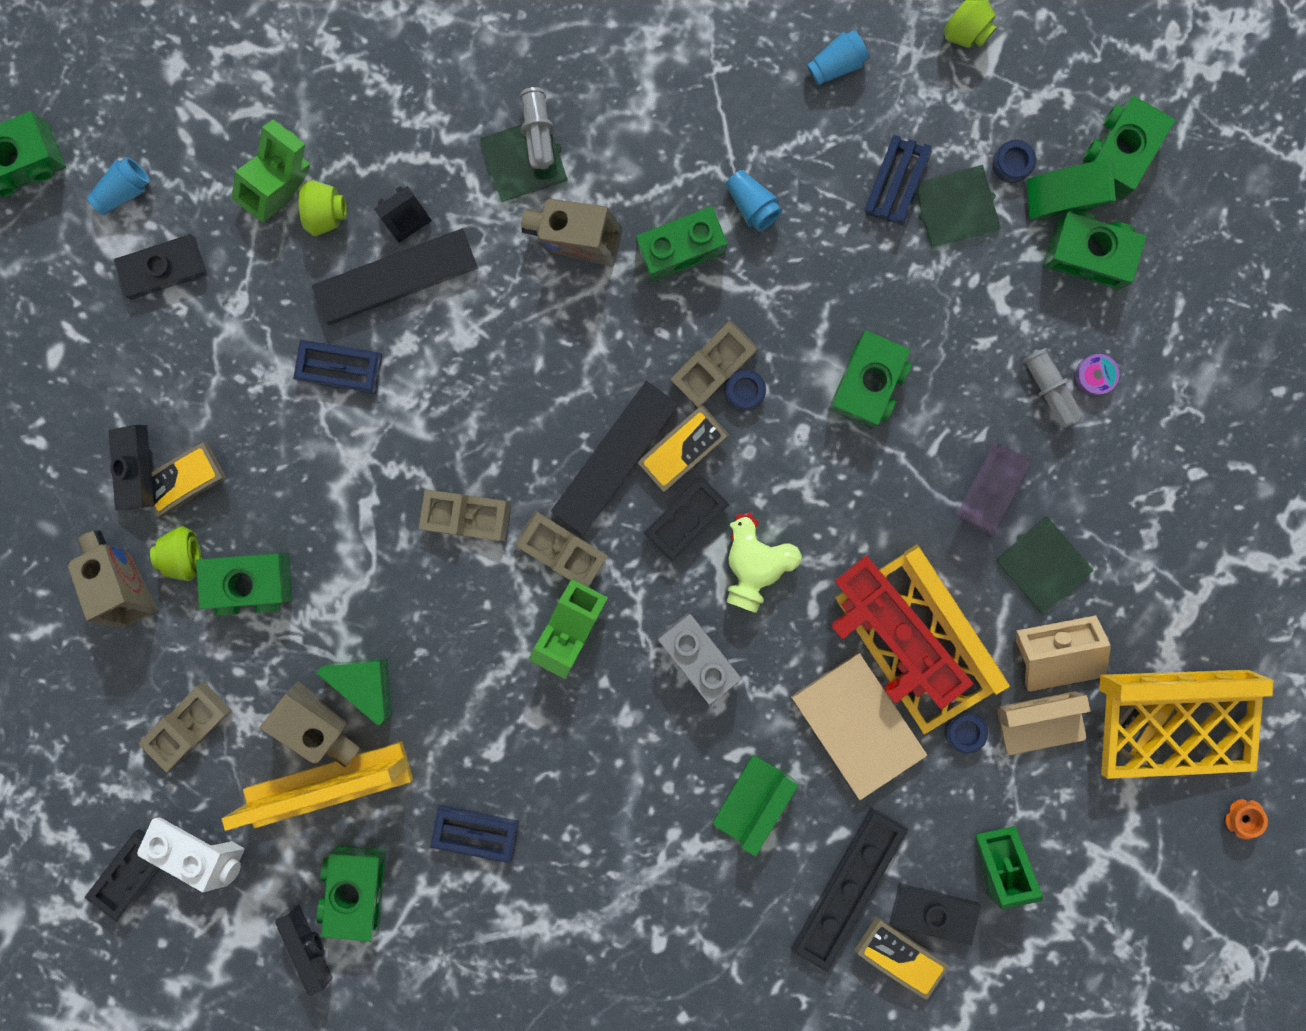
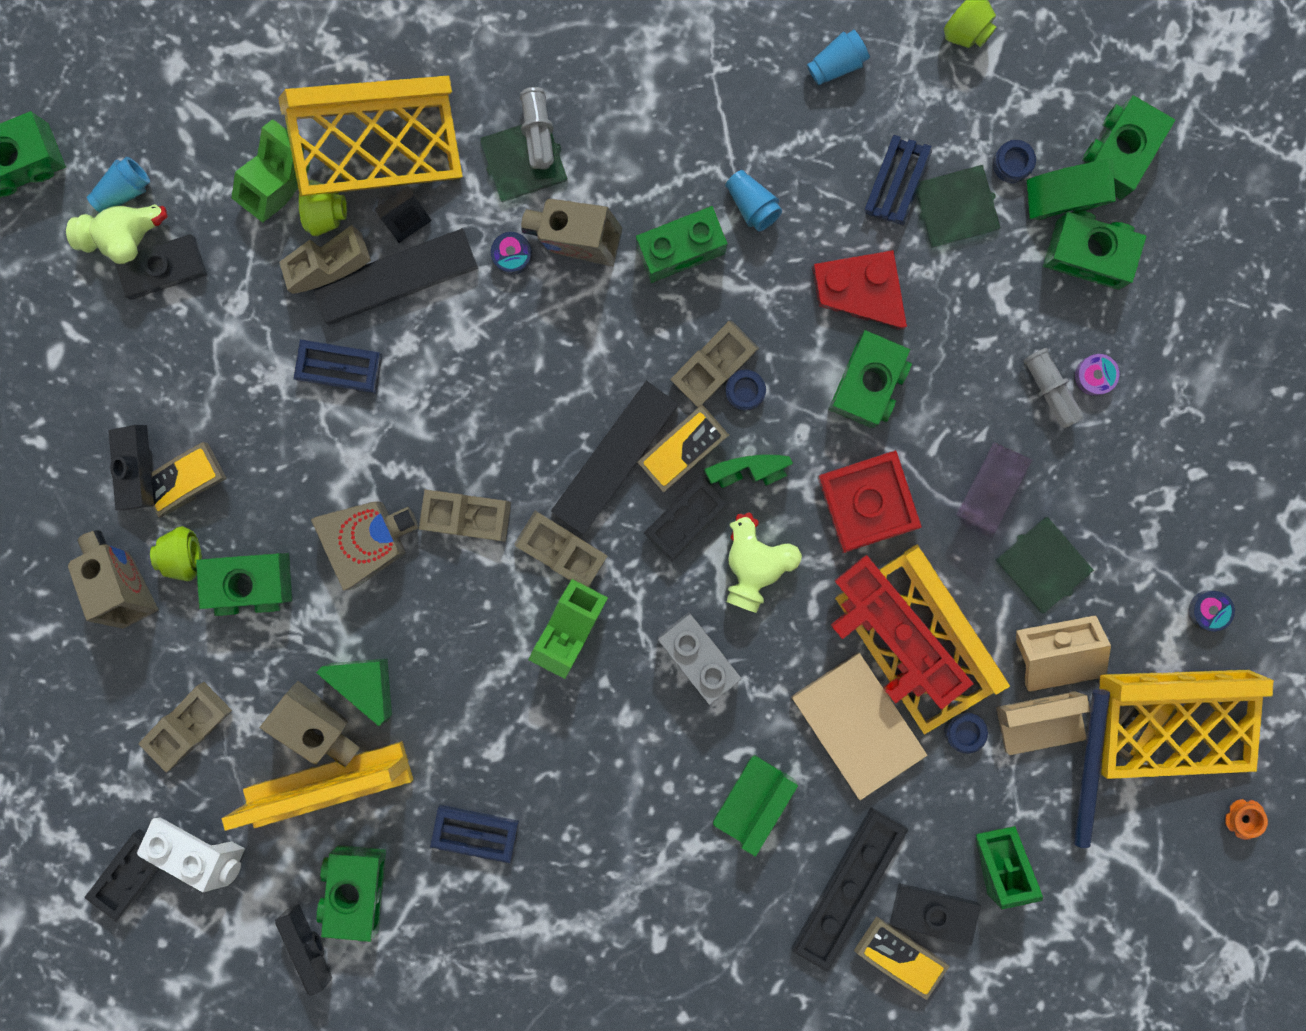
none -> yellowish green animal [66,204,168,264]
none -> yellow fence [278,76,463,197]
none -> dark tan slope [279,225,371,294]
none -> dark tan torso [311,501,419,591]
none -> tile [491,232,532,275]
none -> green slope [703,455,793,489]
none -> red wing [812,250,907,330]
none -> red plate [817,450,922,553]
none -> dark blue bar [1074,689,1110,848]
none -> tile [1189,590,1235,632]

